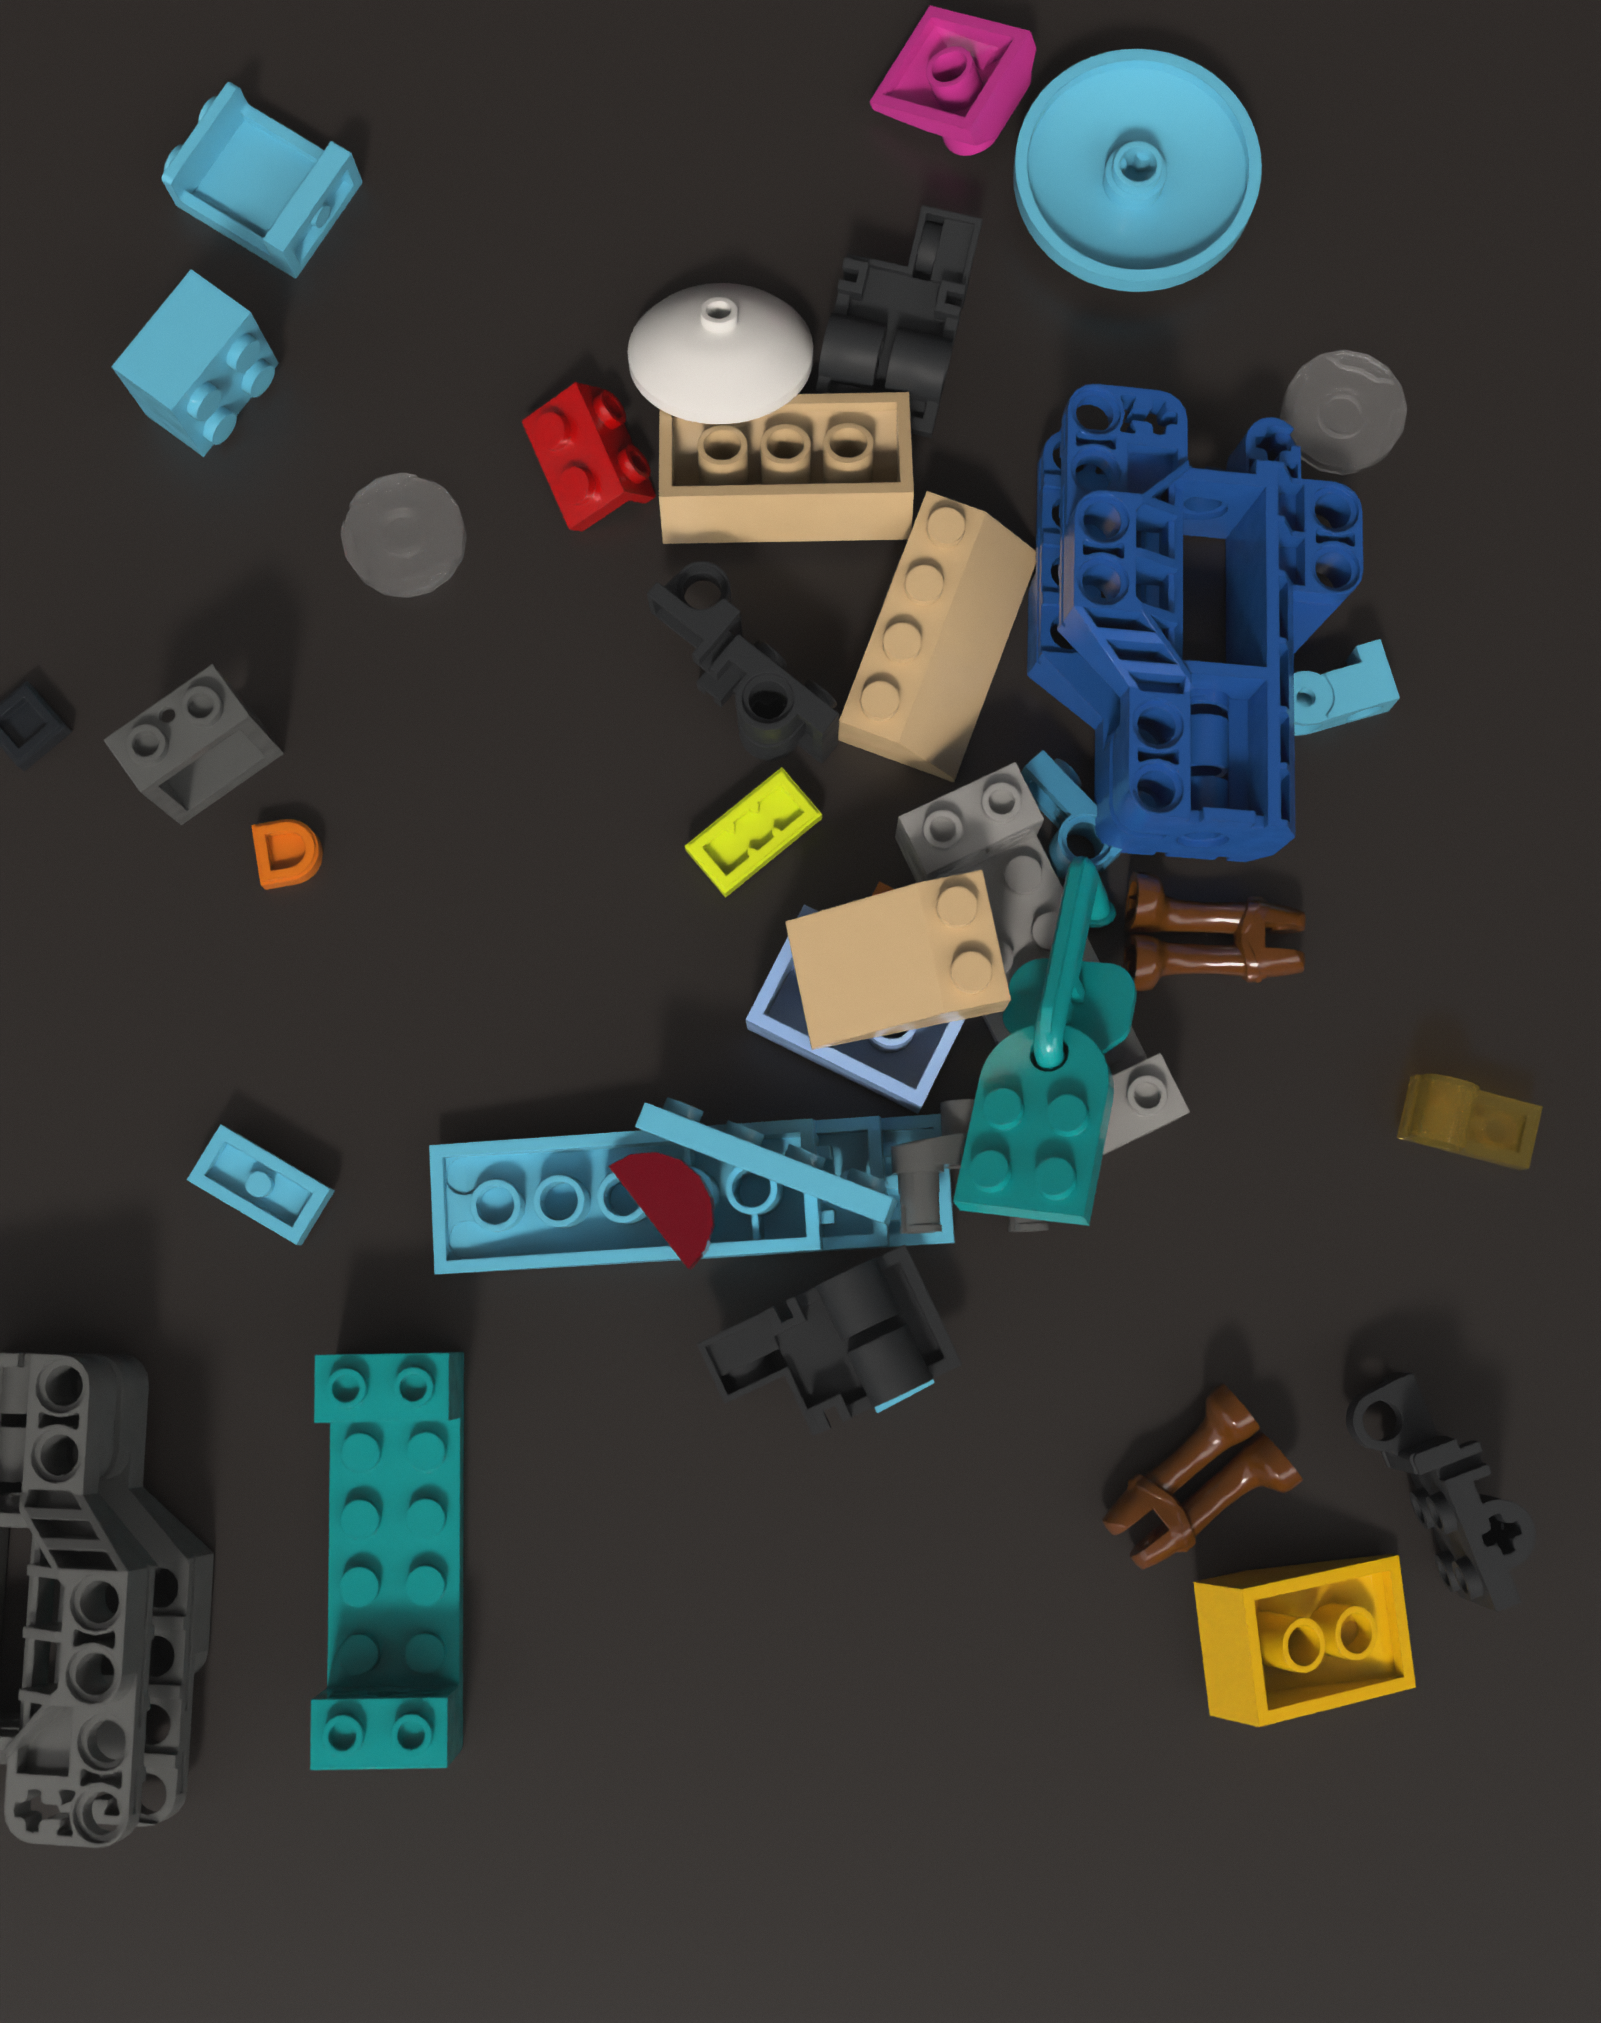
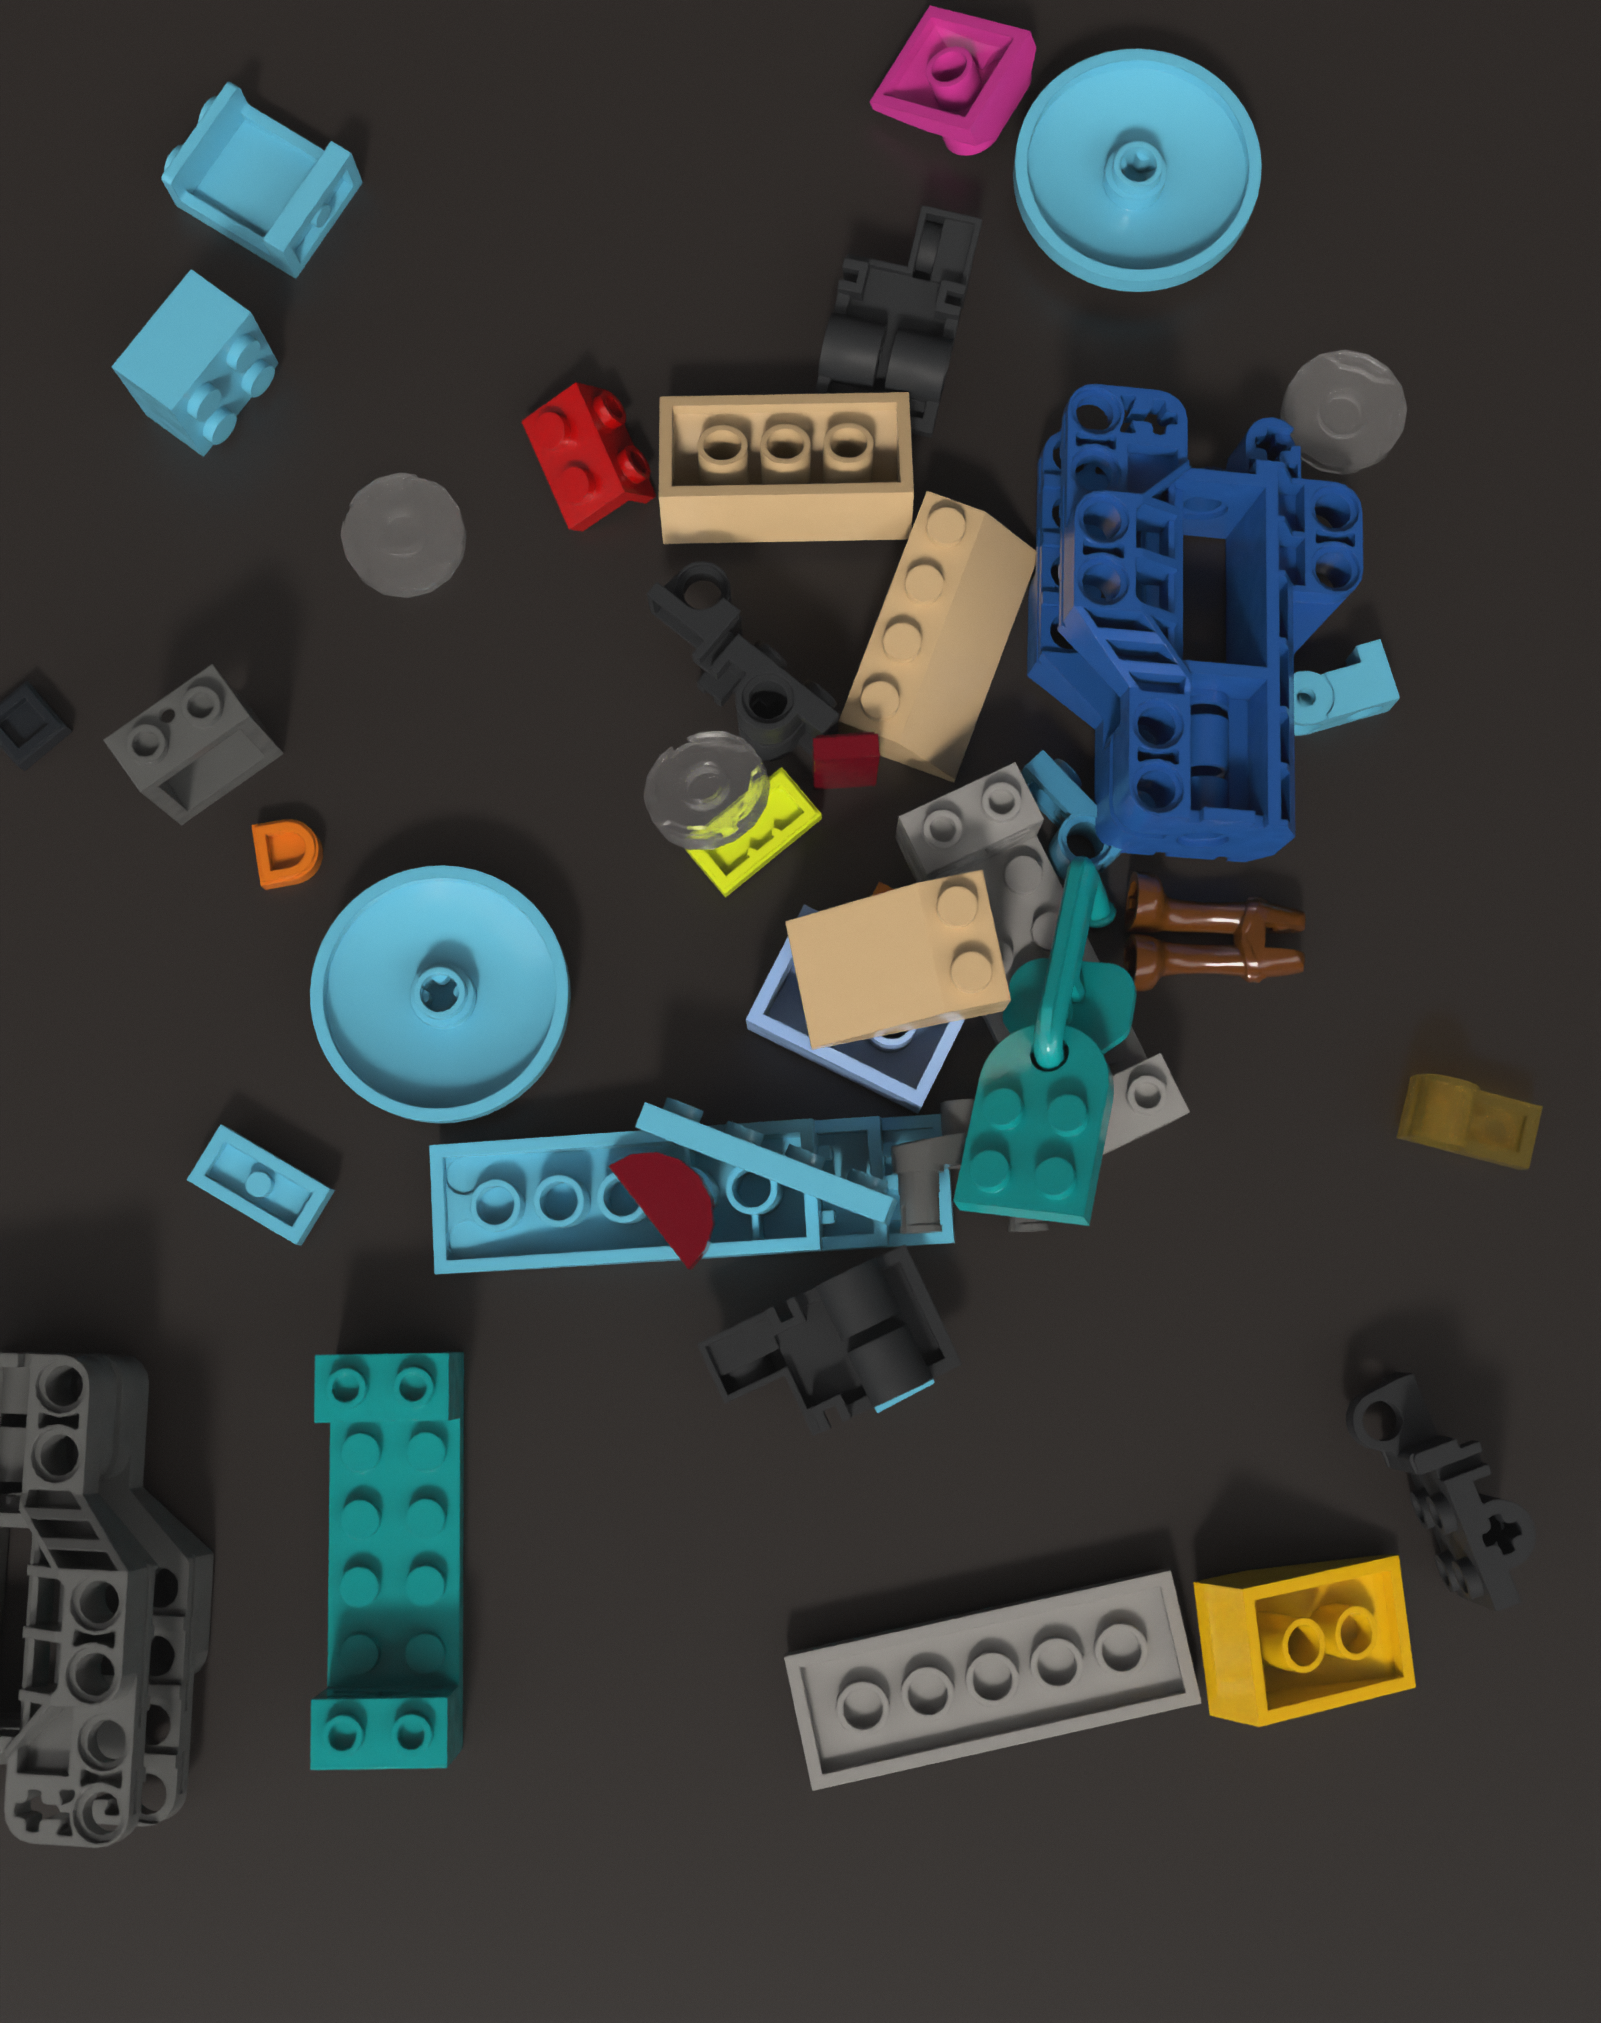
white dish [628,283,813,424] -> none
reddish brown piece [1102,1383,1303,1570] -> none
none -> medium azure dish [310,865,571,1123]
none -> clear tile [643,731,770,850]
none -> light grey plate [784,1568,1202,1791]
none -> dark red tile [812,732,880,790]

